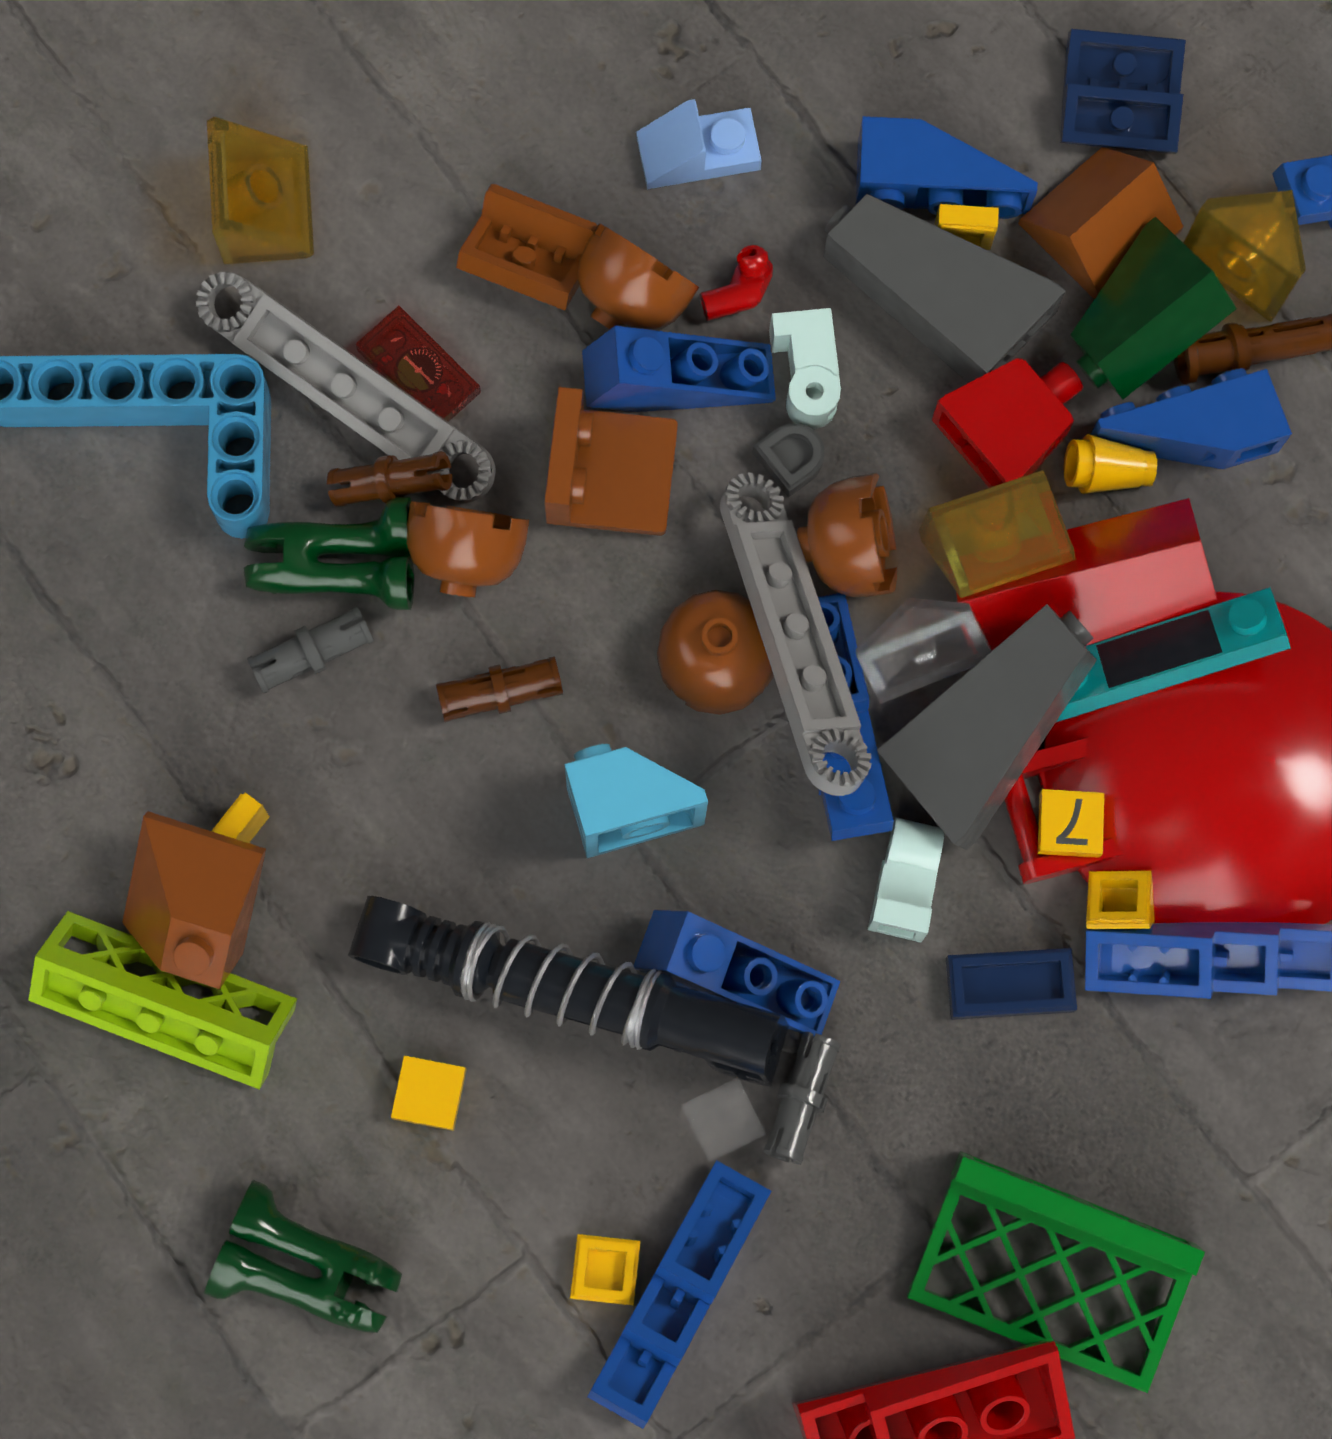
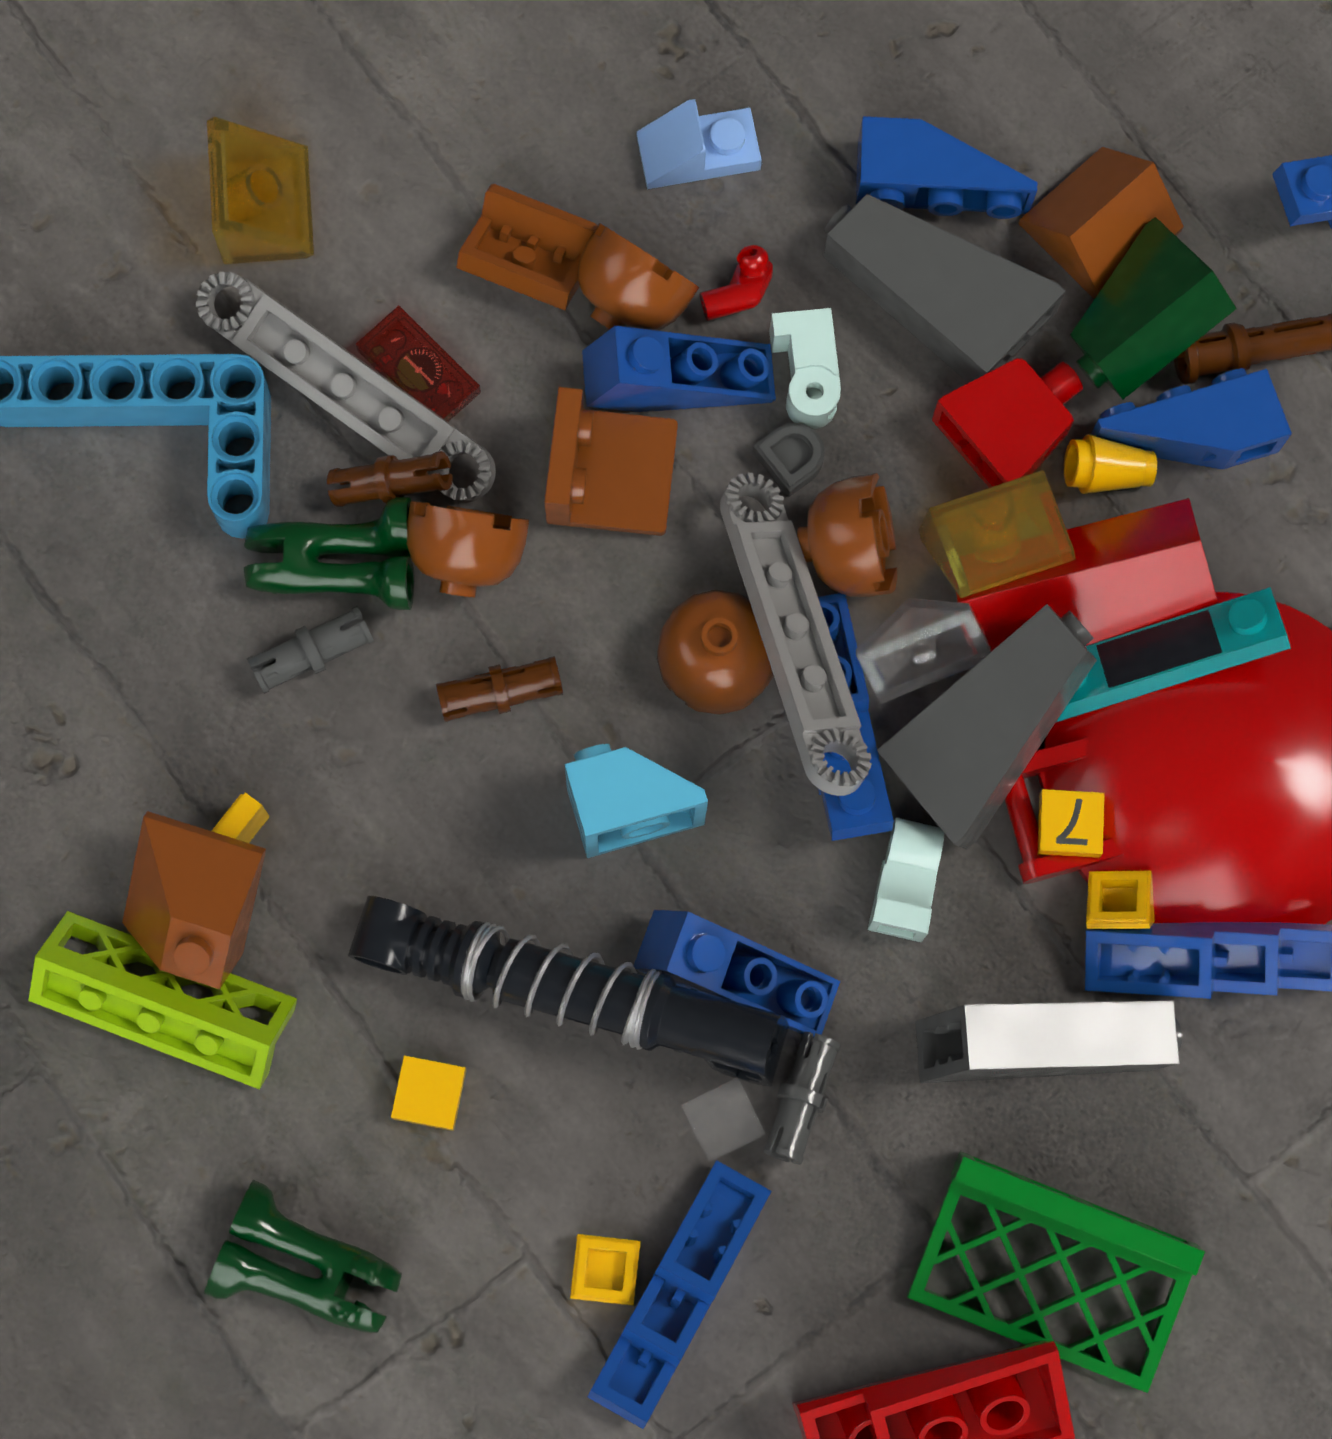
yellow tile [934,204,999,250] -> none
dark blue tile [946,948,1077,1020] -> none
dark blue slope [1060,29,1186,154] -> none
clear yellow slope [1183,190,1306,322] -> none
none -> slope [915,1001,1182,1083]

